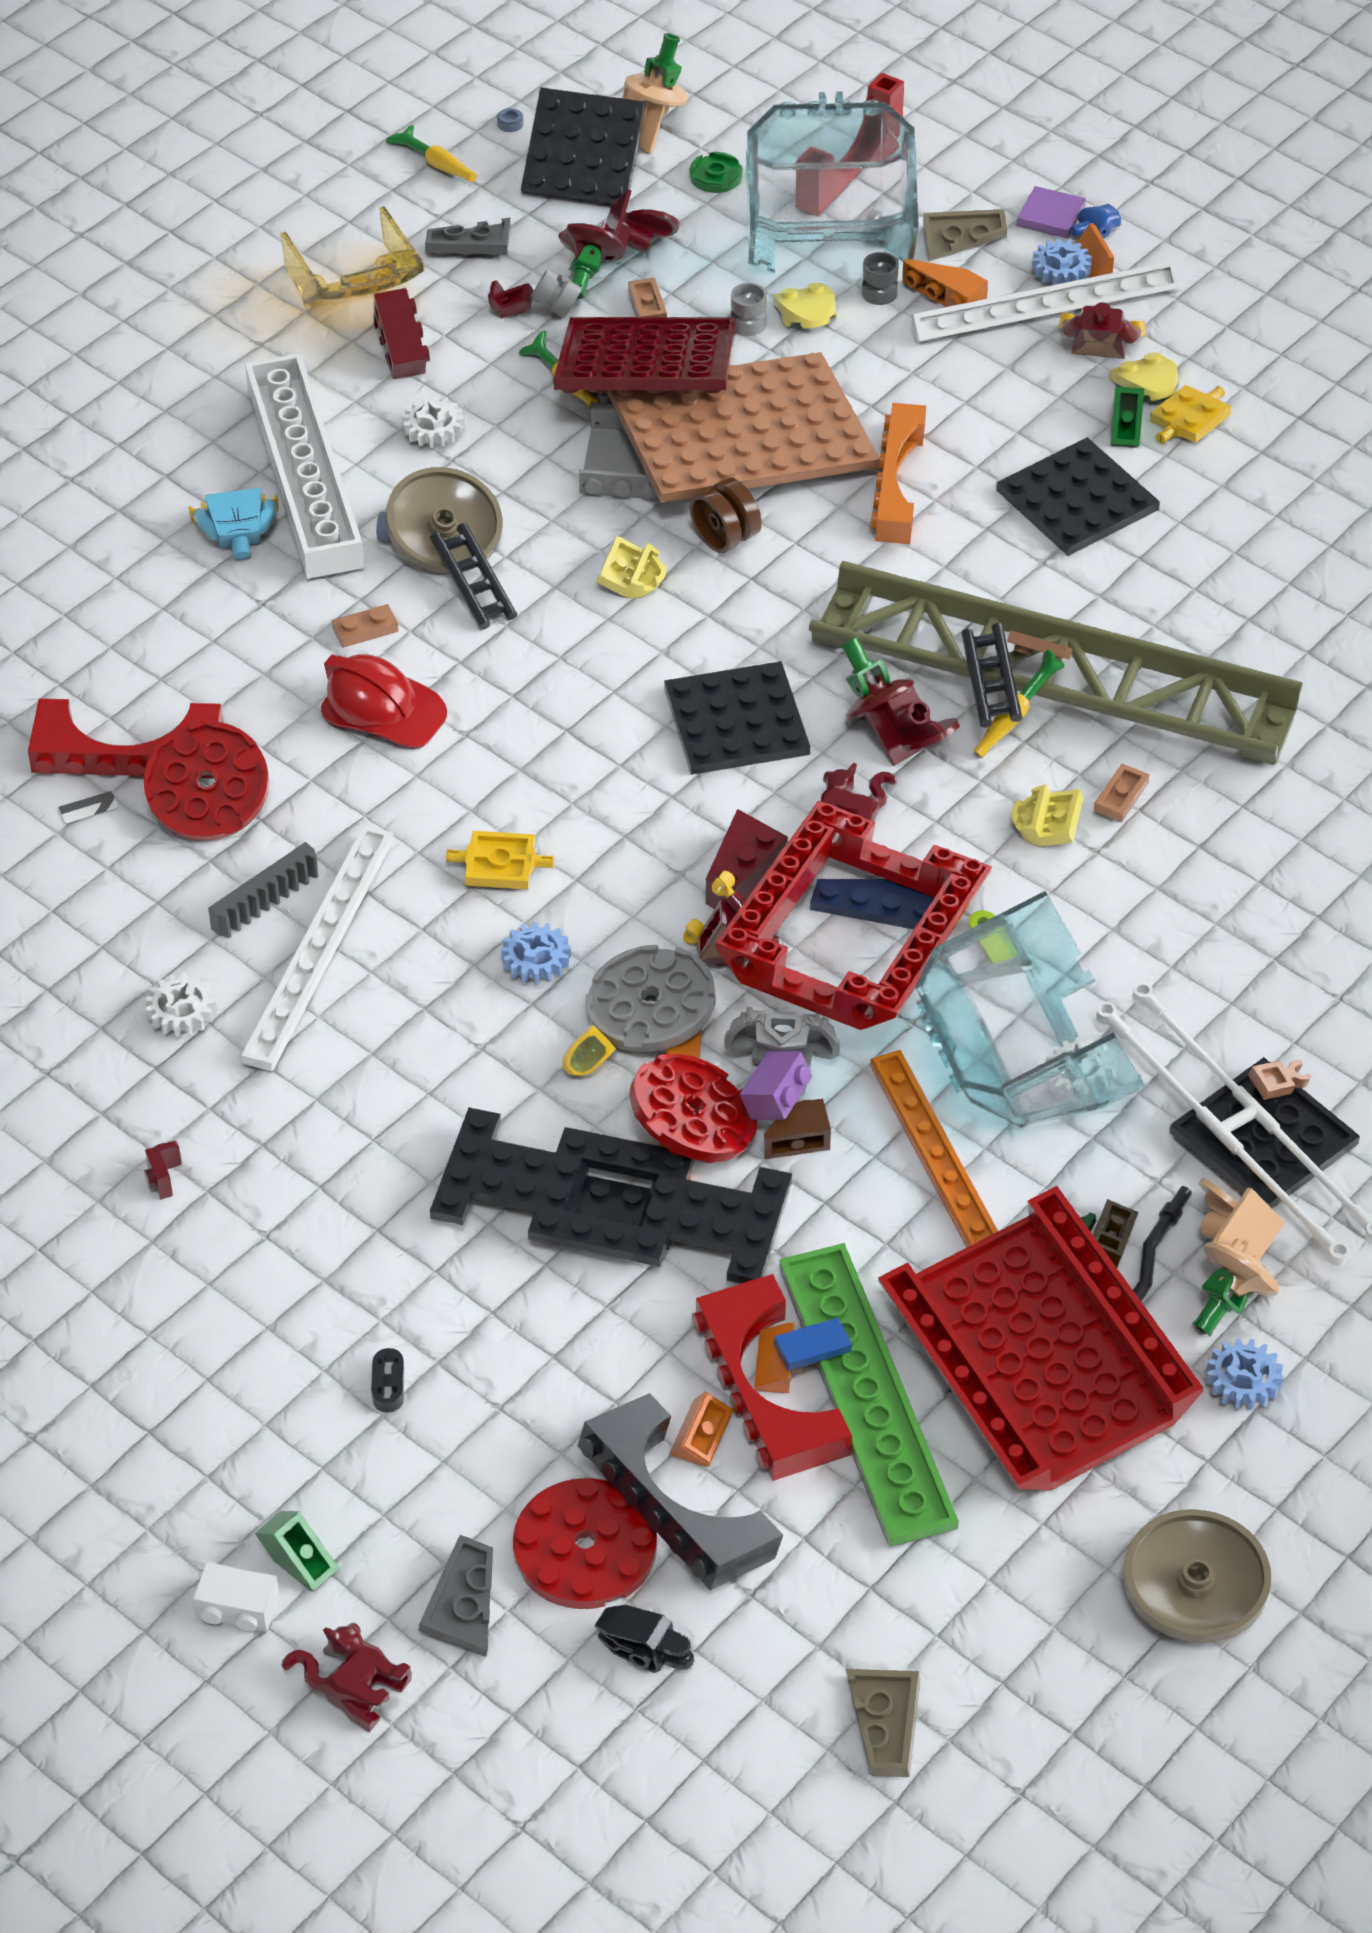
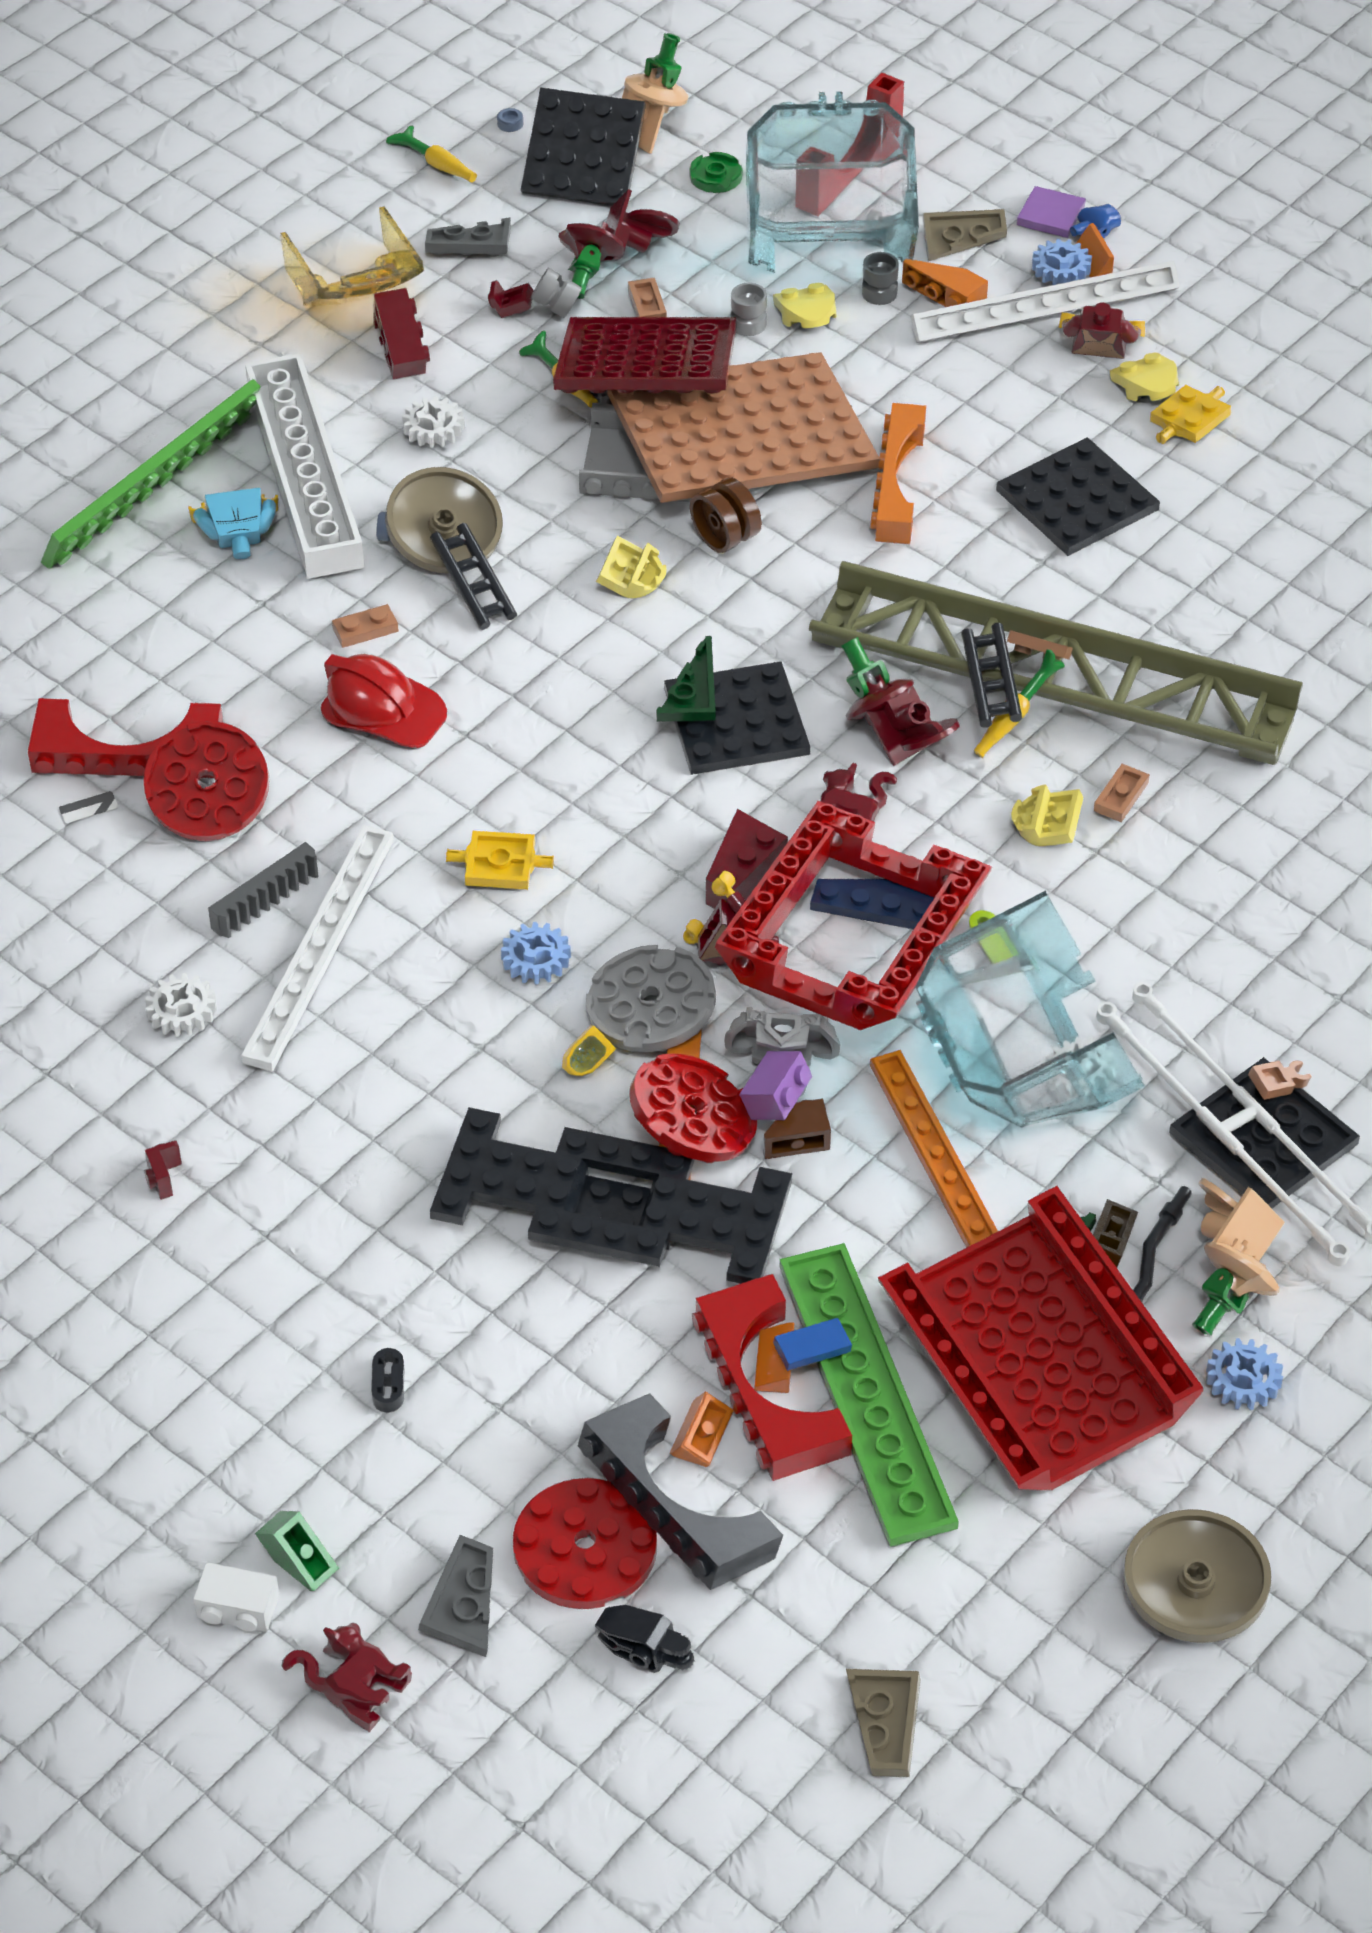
green slope [1111,387,1144,446] -> none
none -> bright green plate [41,379,261,569]
none -> dark green wing [656,636,716,722]

